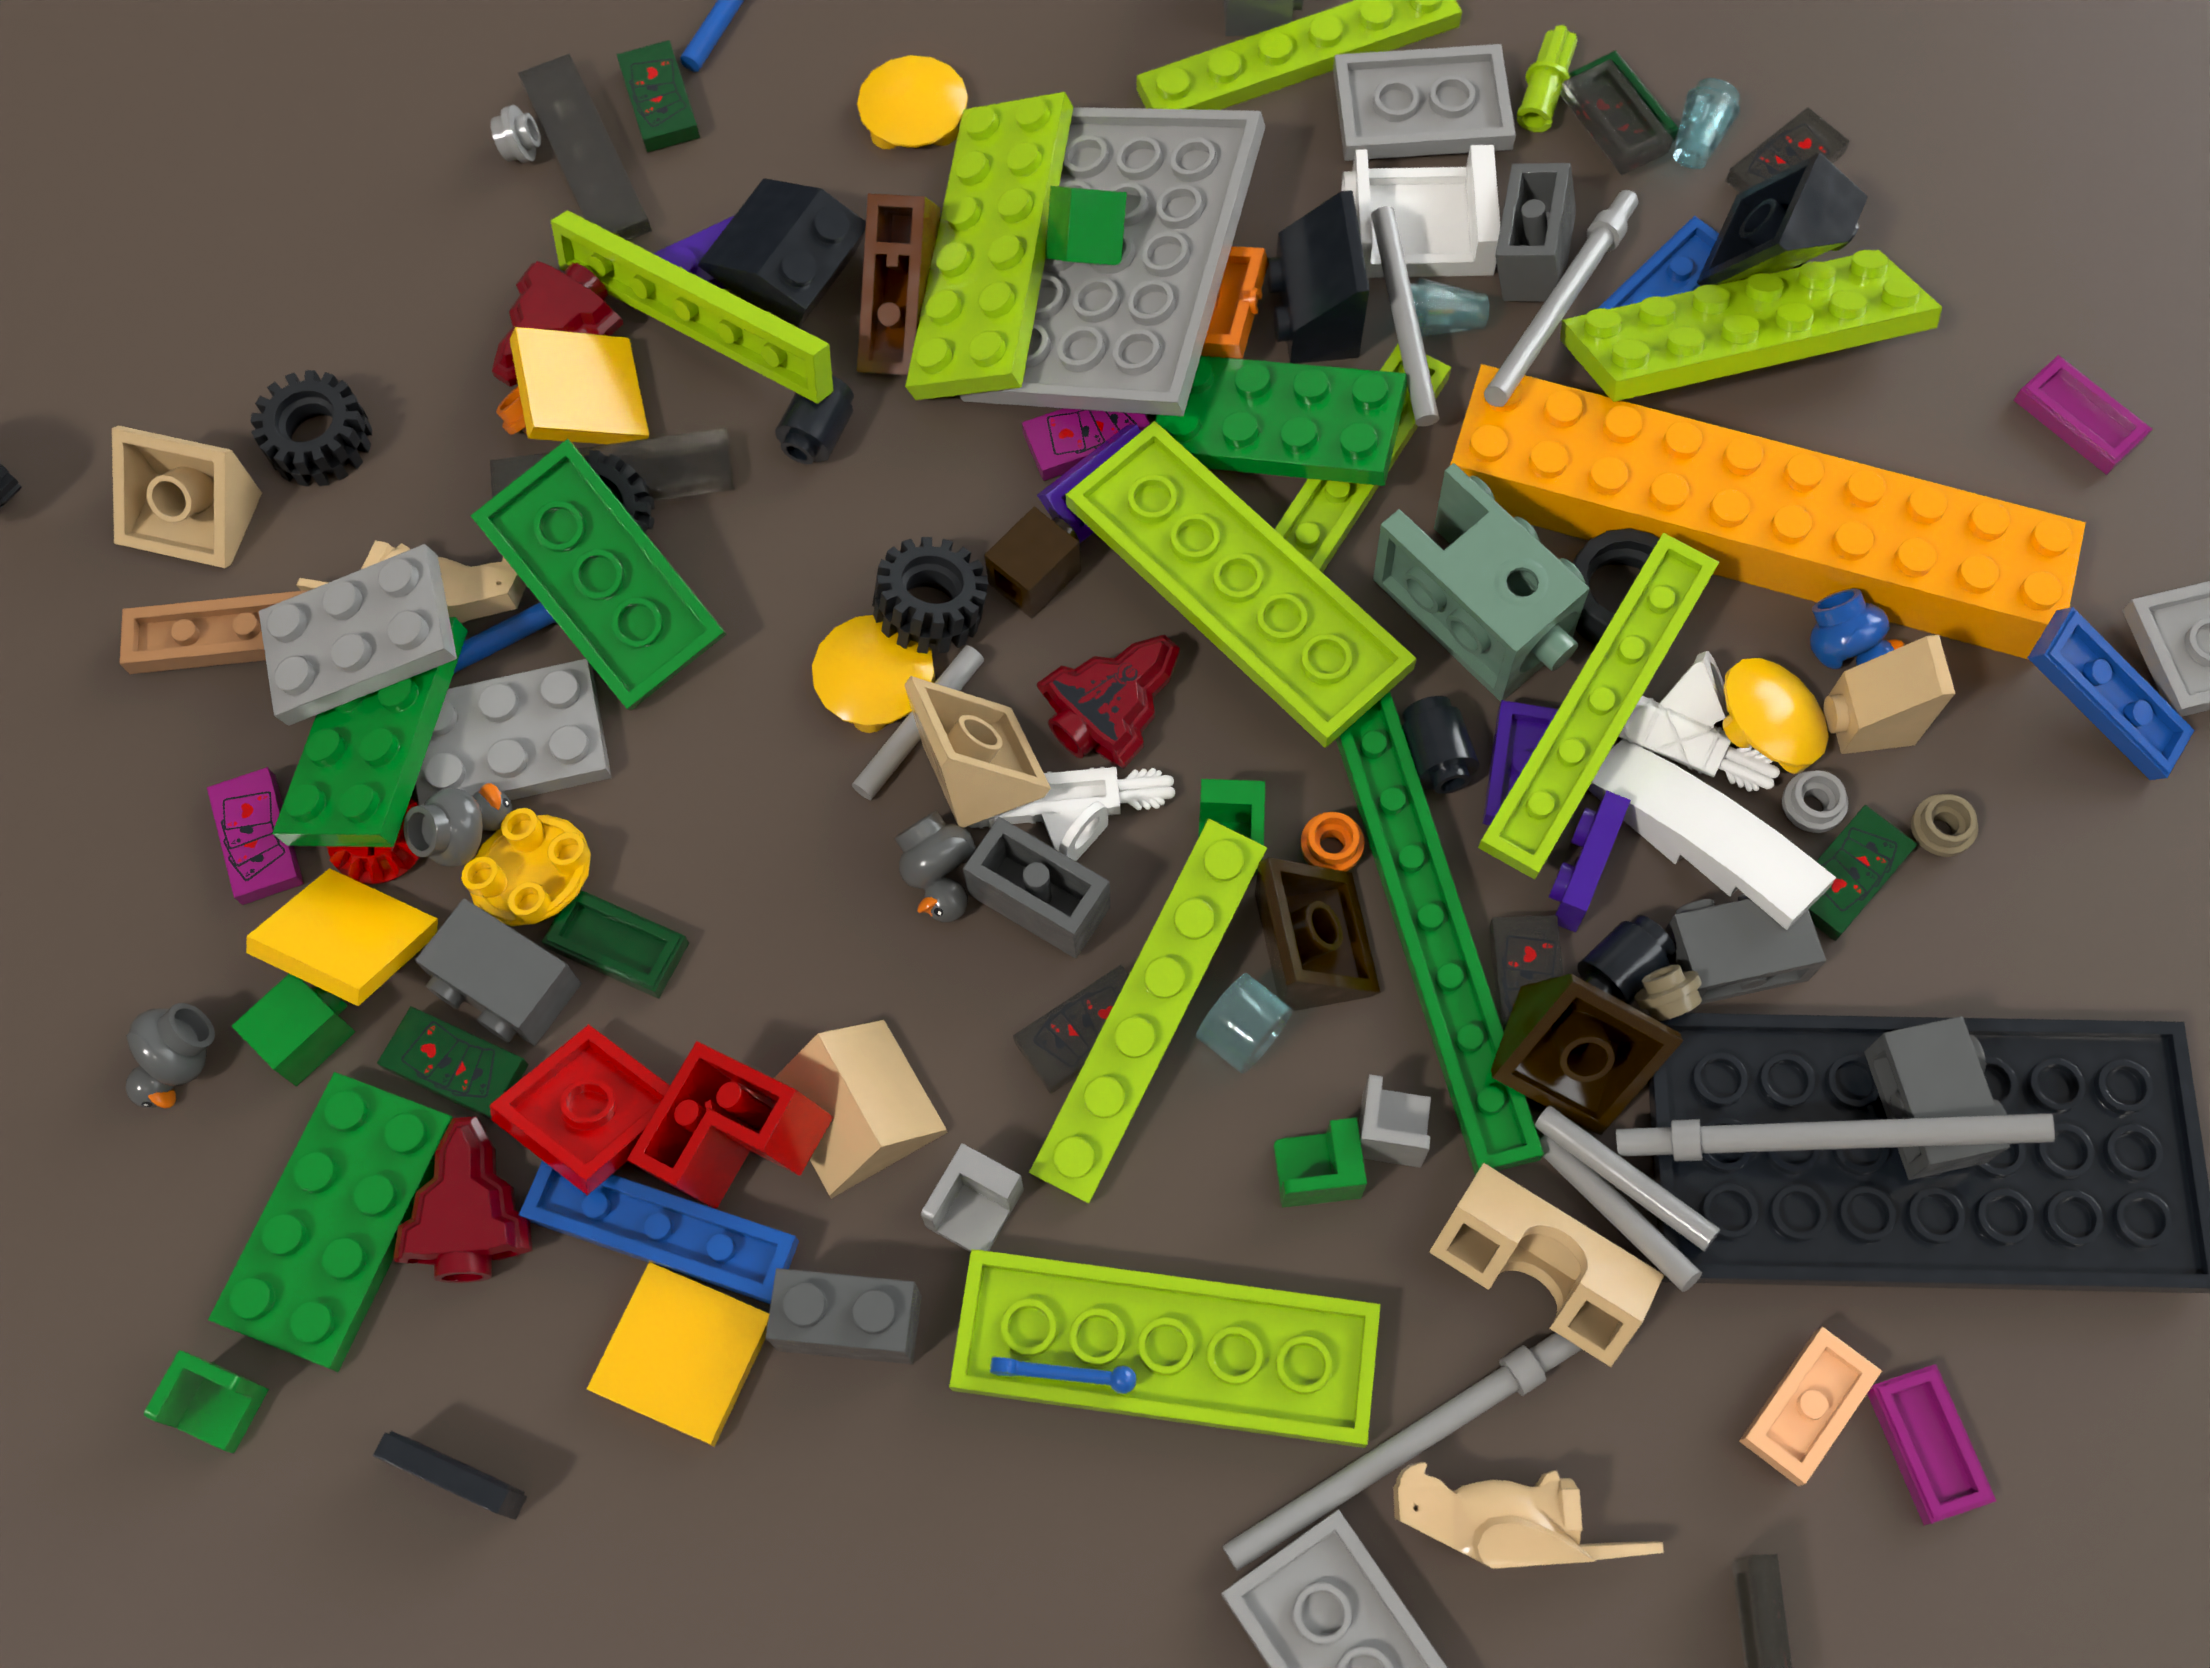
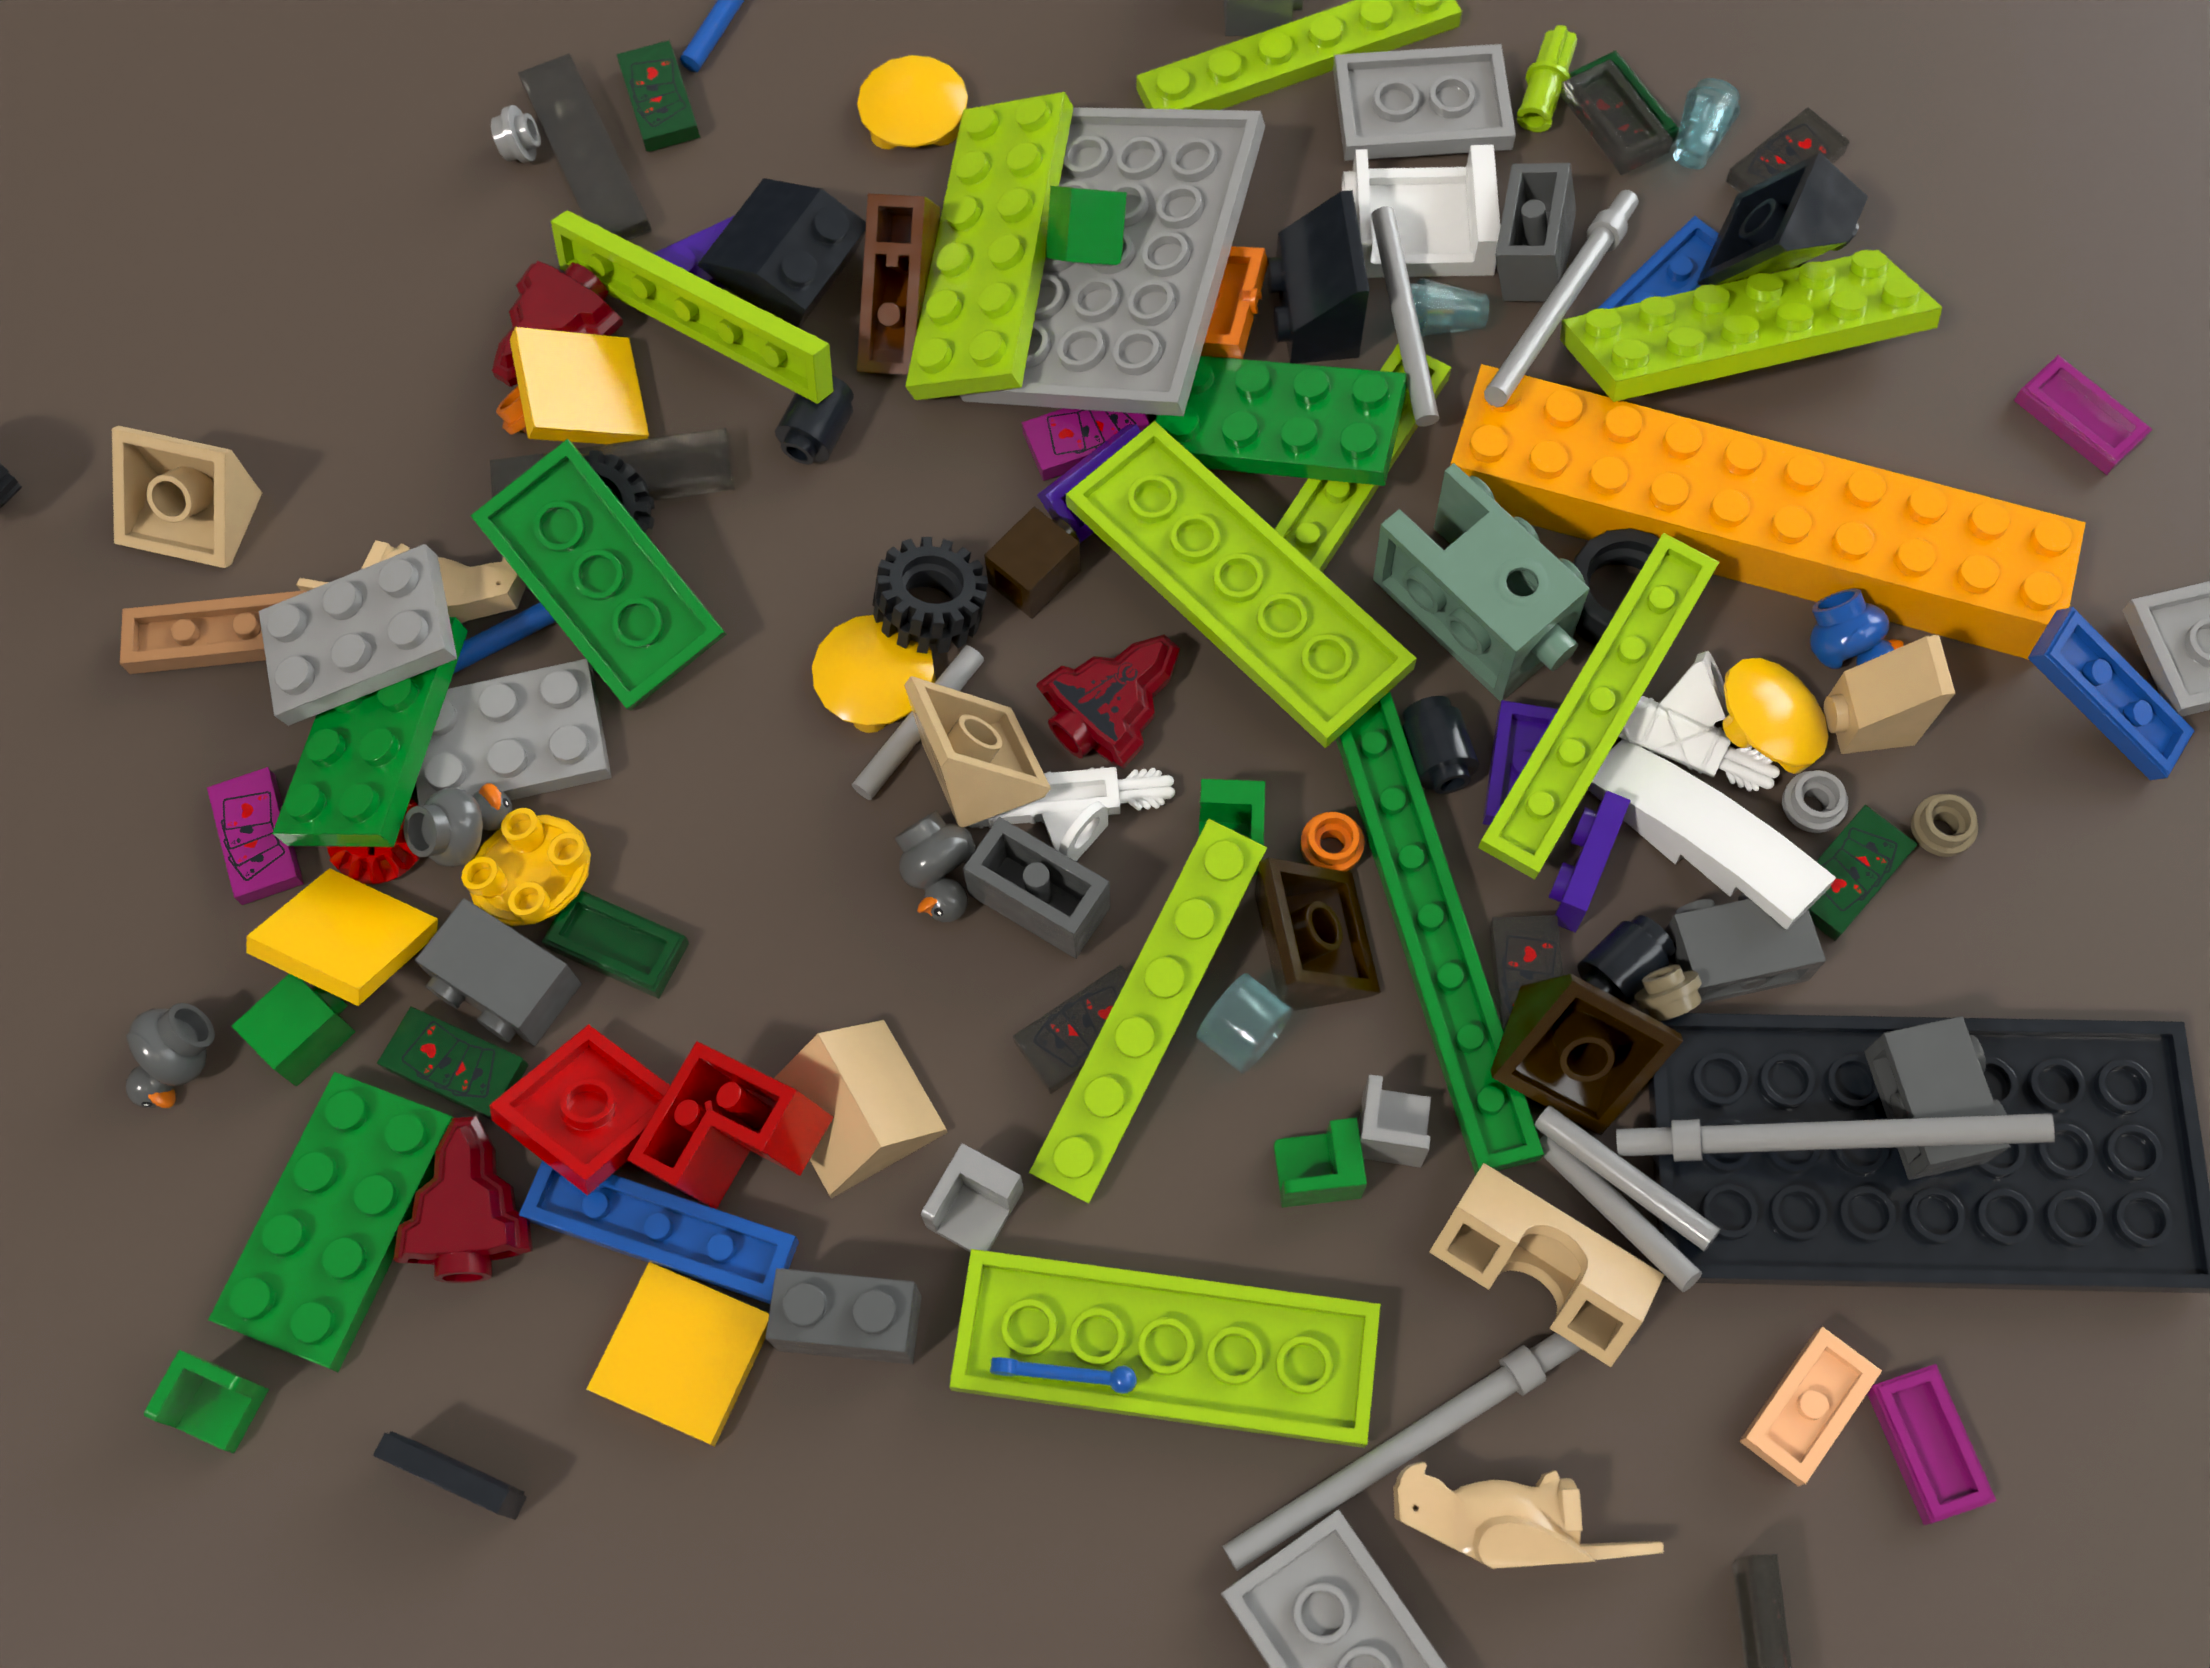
black tyre [250,370,372,487] -> none

